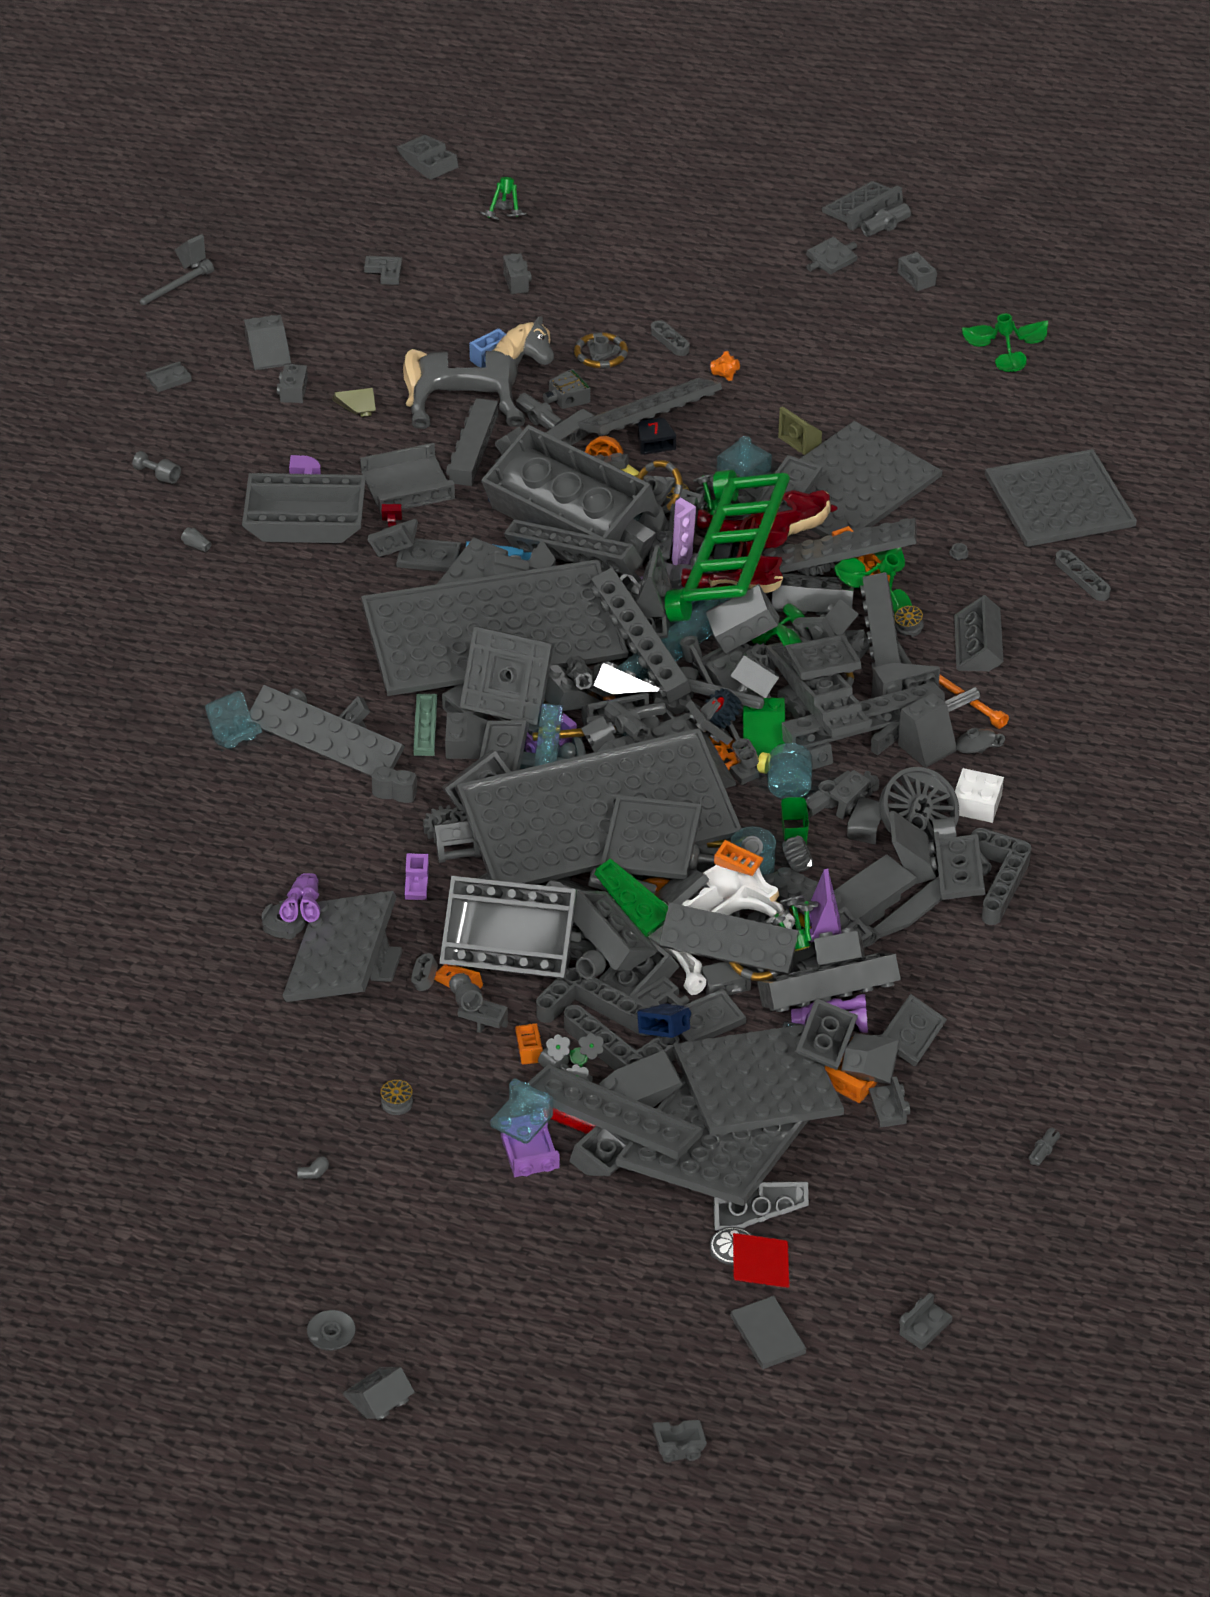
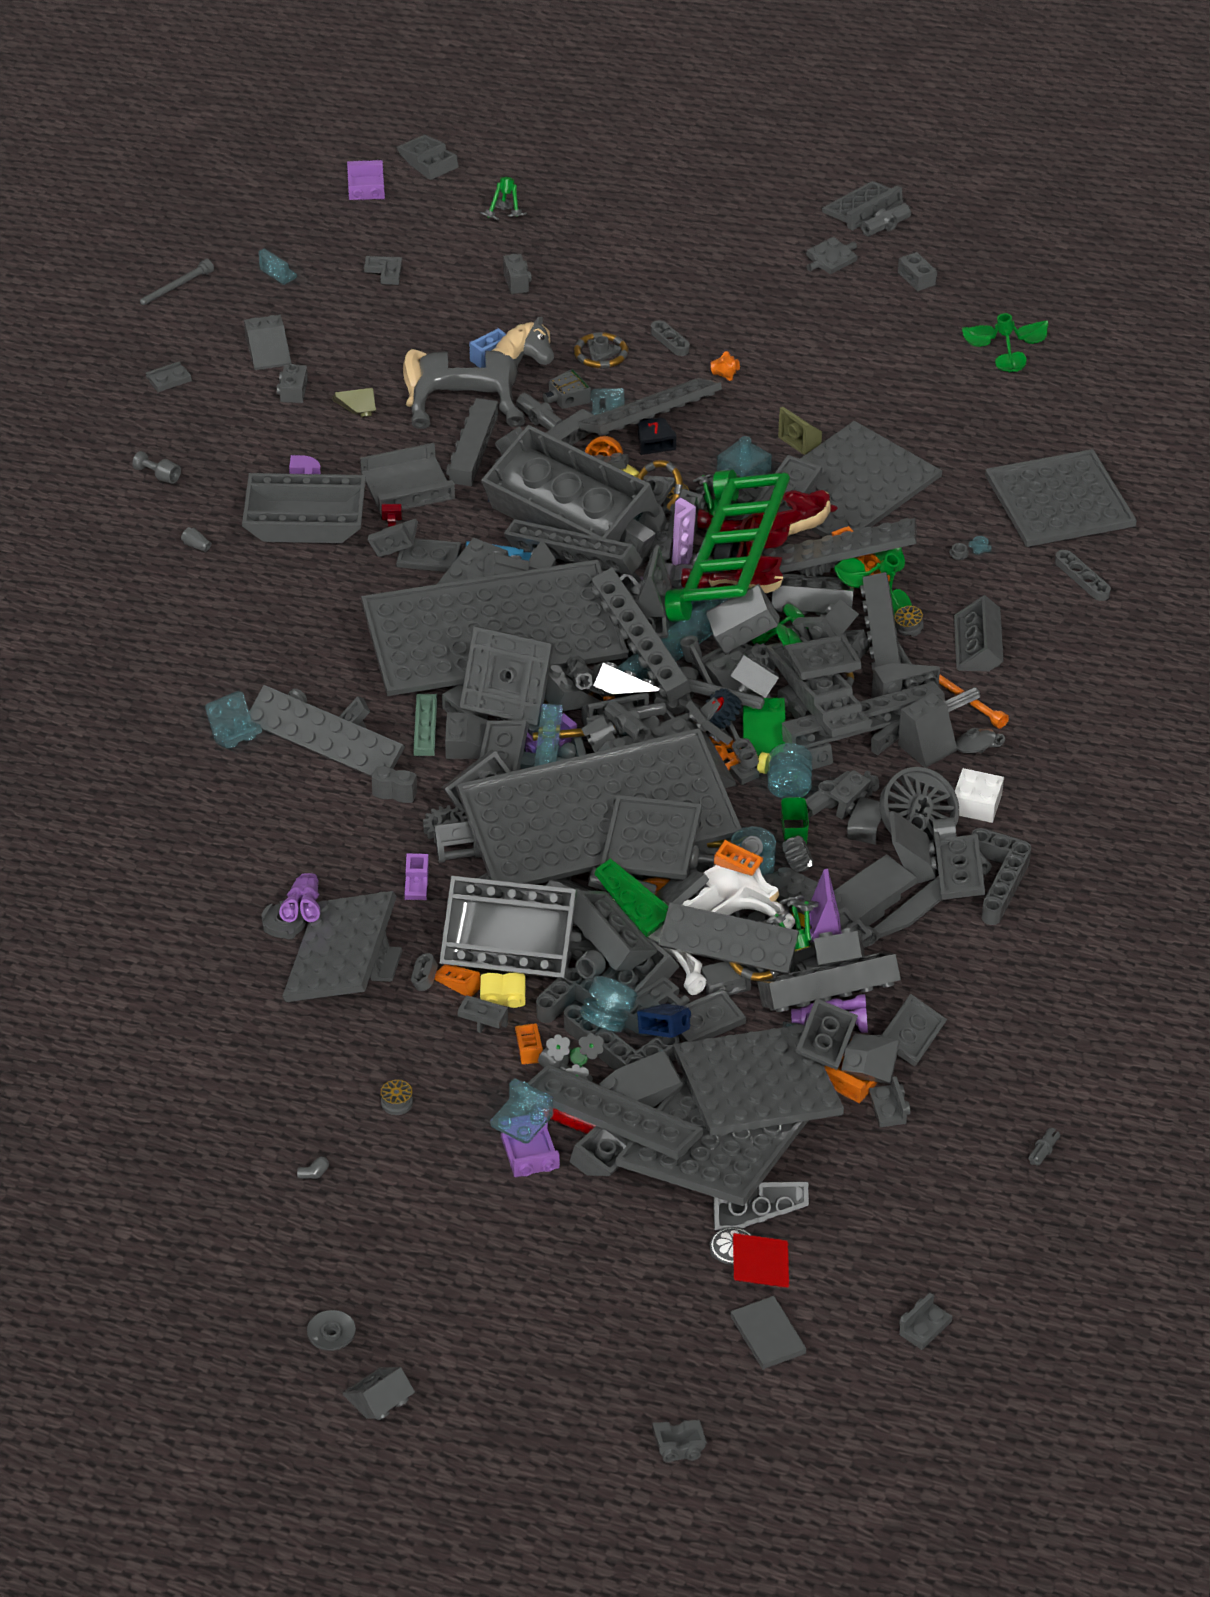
dark grey slope [175,234,206,269] -> none
dark grey piece [449,973,483,1012] -> none
none -> clear light blue bracket [259,248,297,285]
none -> medium lavender panel [347,160,385,200]
none -> light yellow brick [480,973,526,1008]
none -> clear light blue wheel [579,976,638,1032]
none -> clear light blue plate [591,388,625,415]
none -> clear light blue plate [969,536,992,554]

